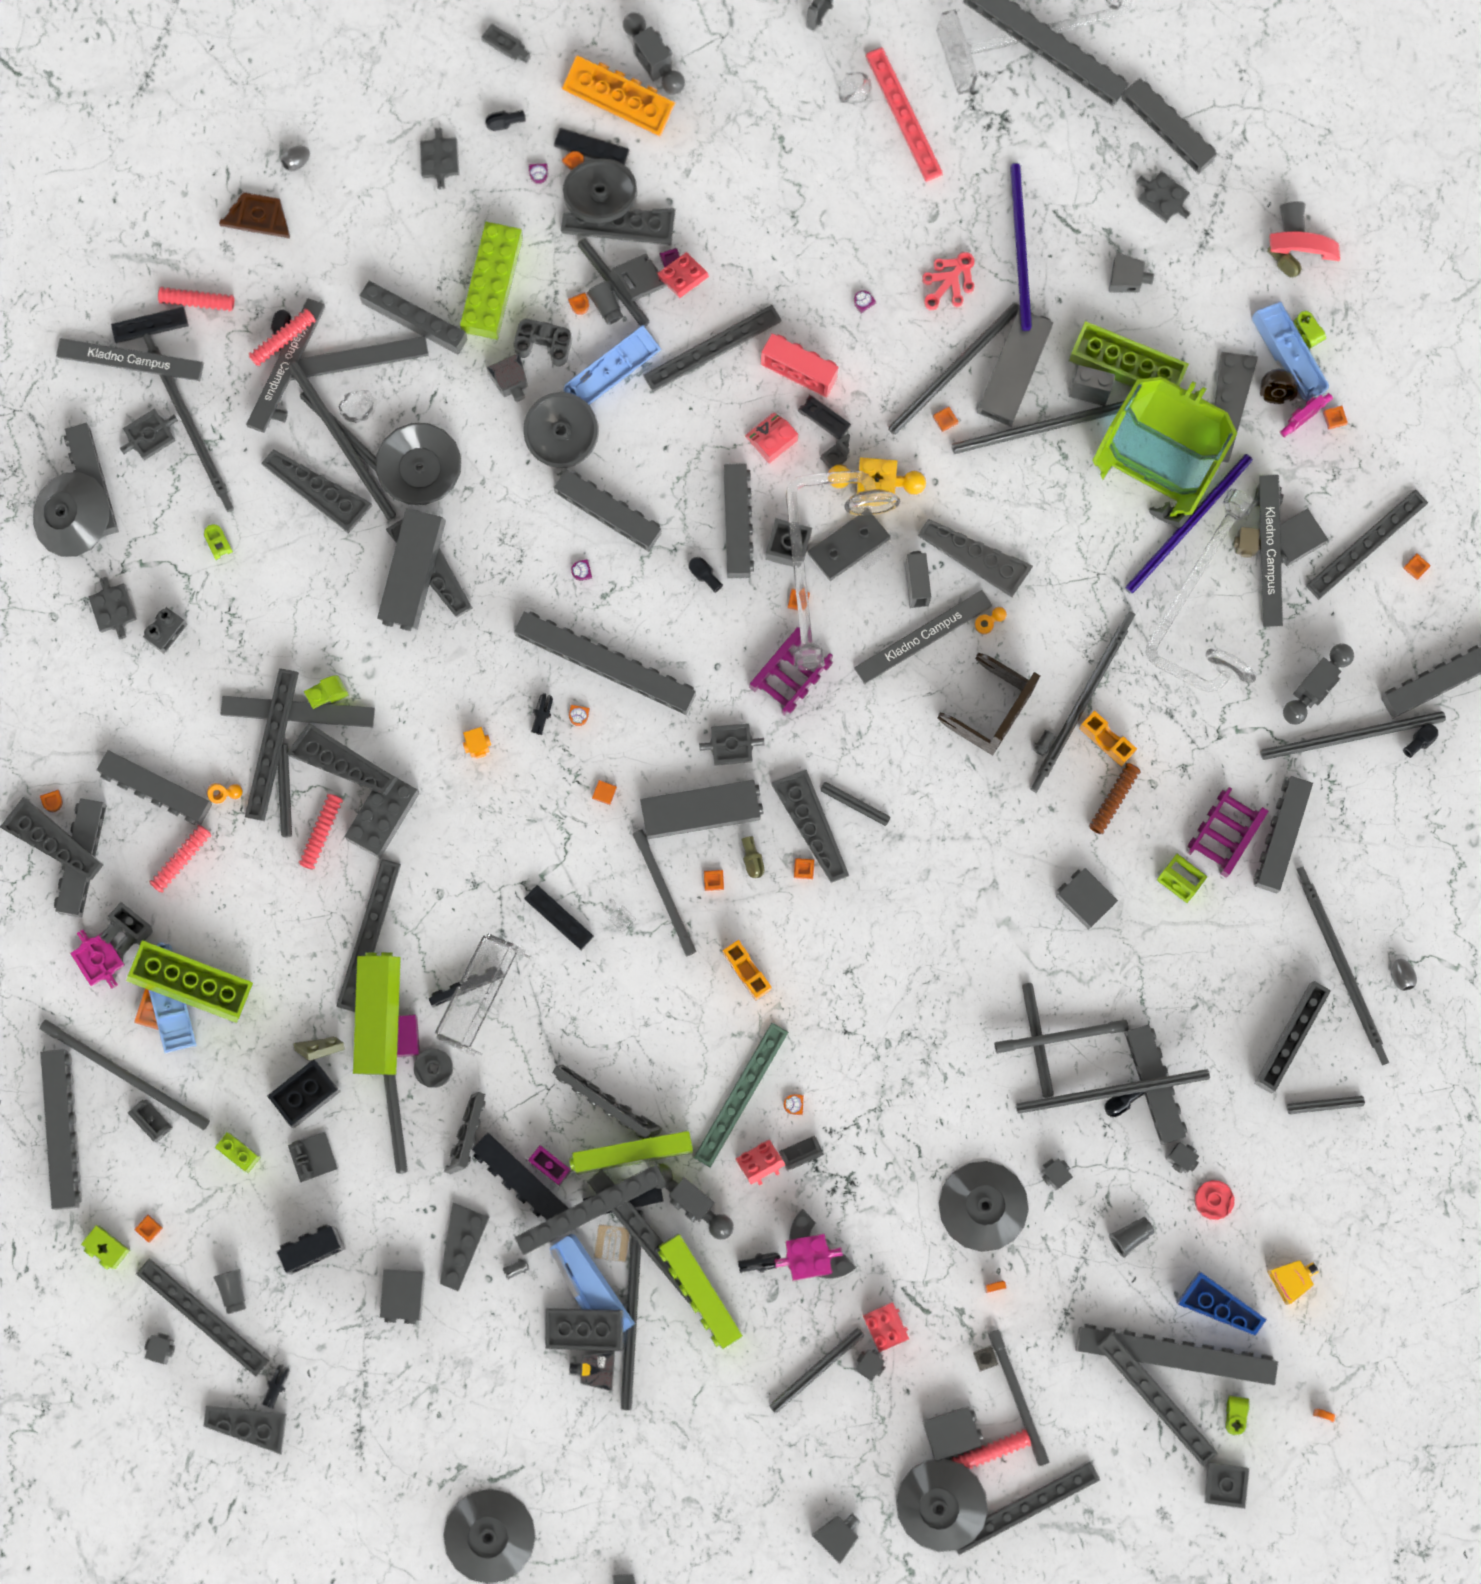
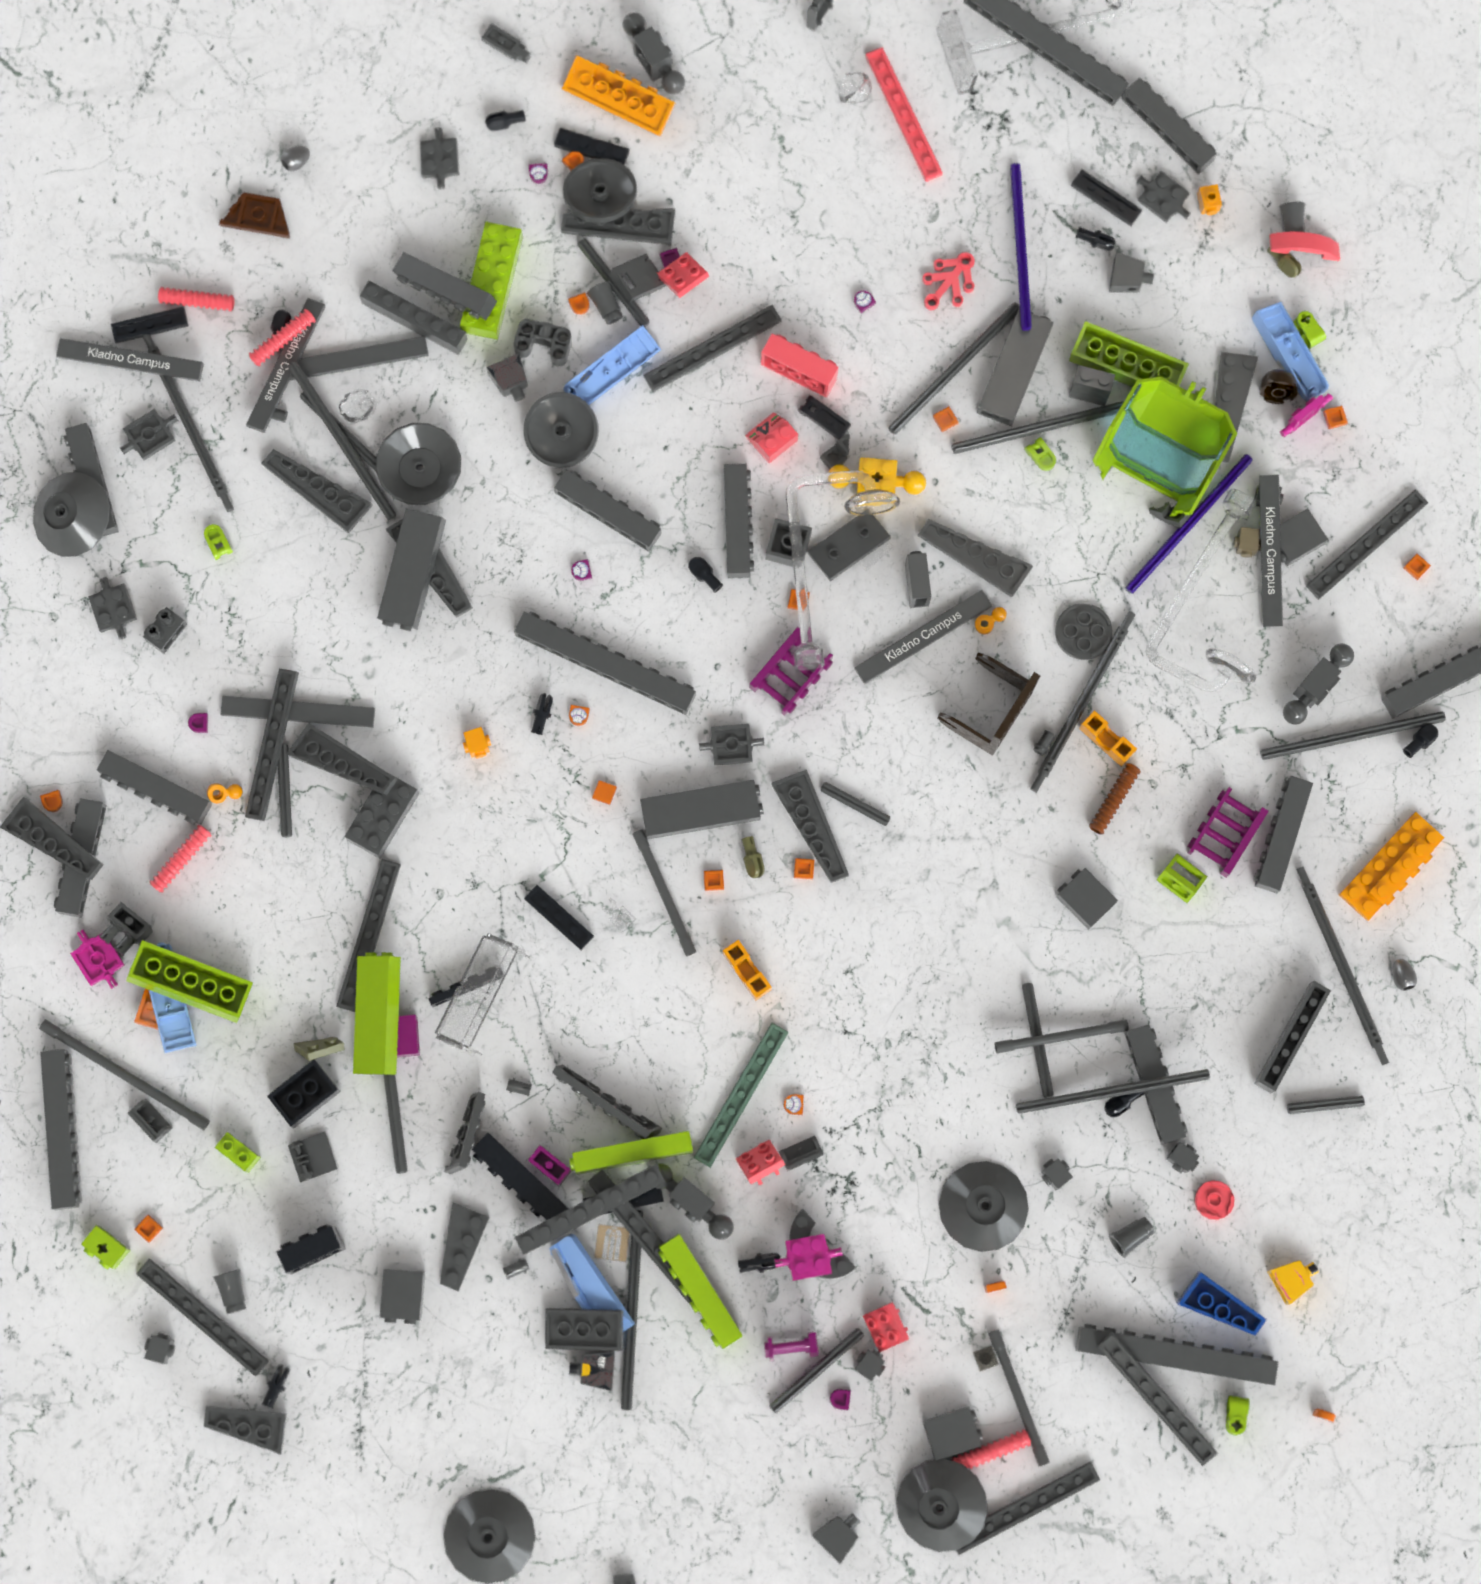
coral piece [298,794,343,870] -> none
lime brick [304,675,349,709] -> none
dark grey plate [414,1048,453,1088] -> none
dark grey plate [1204,1462,1249,1509] -> none
none -> magenta tile [188,713,208,733]
none -> dark grey brick [392,252,497,320]
none -> dark grey pin [506,1078,532,1096]
none -> magenta fence [764,1332,818,1362]
none -> magenta tile [830,1389,851,1411]
none -> lime plate [1024,437,1056,471]
none -> dark grey tile [1055,604,1112,660]
none -> black plate [1071,169,1142,226]
none -> black arm [1075,226,1116,251]
none -> light orange brick [1197,184,1222,216]
none -> light orange plate [1339,812,1445,921]

